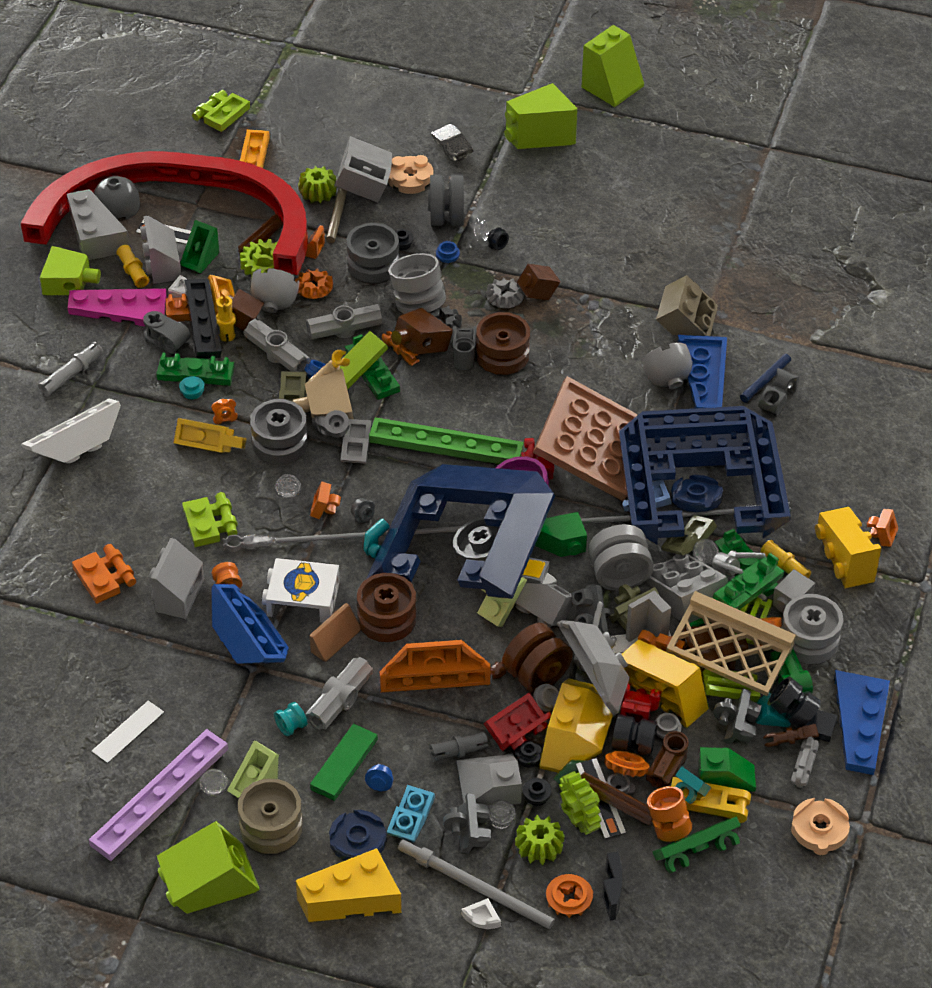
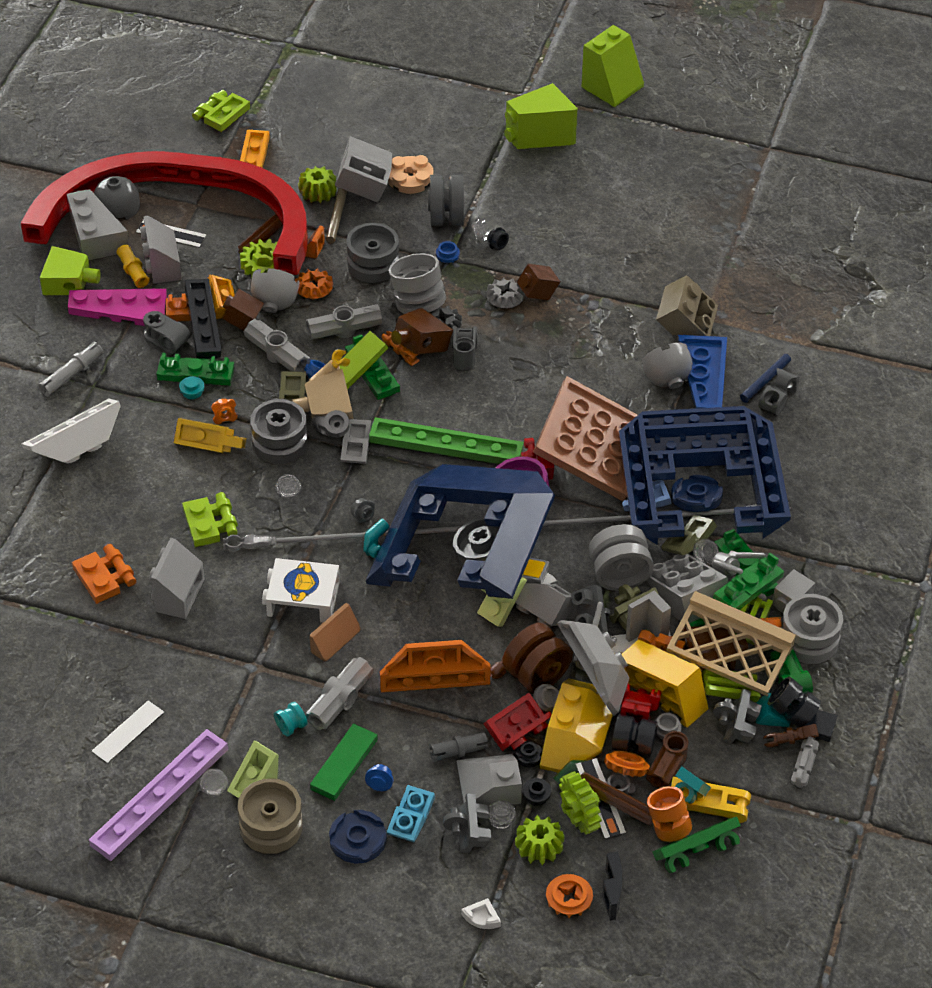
lime slope [157,821,260,914] -> none
white tile [168,275,187,298] -> none
green slope [180,220,220,273] -> none
orange wheel [211,562,242,589] -> none
blue wedge [212,584,289,664] -> none
yellow pin [216,296,236,342] -> none
yellow wedge [296,848,402,922] -> none
orange tile [310,481,341,519] -> none
reddish brown wheel [357,573,416,642] -> none
black plate [395,229,414,251] -> none
light grey bar [398,839,555,929] -> none
clear smoke slope [431,123,474,161] -> none
reddish brown wheel [476,312,530,375] -> none
green slope [535,512,587,557] -> none
green slope [698,747,756,792] -> none
yellow pin [760,540,811,578] -> none
light nougat plate [791,798,850,855] -> none
yellow wedge [815,507,882,588] -> none
blue wing [834,670,890,775] -> none
orange tile [867,509,898,547] -> none

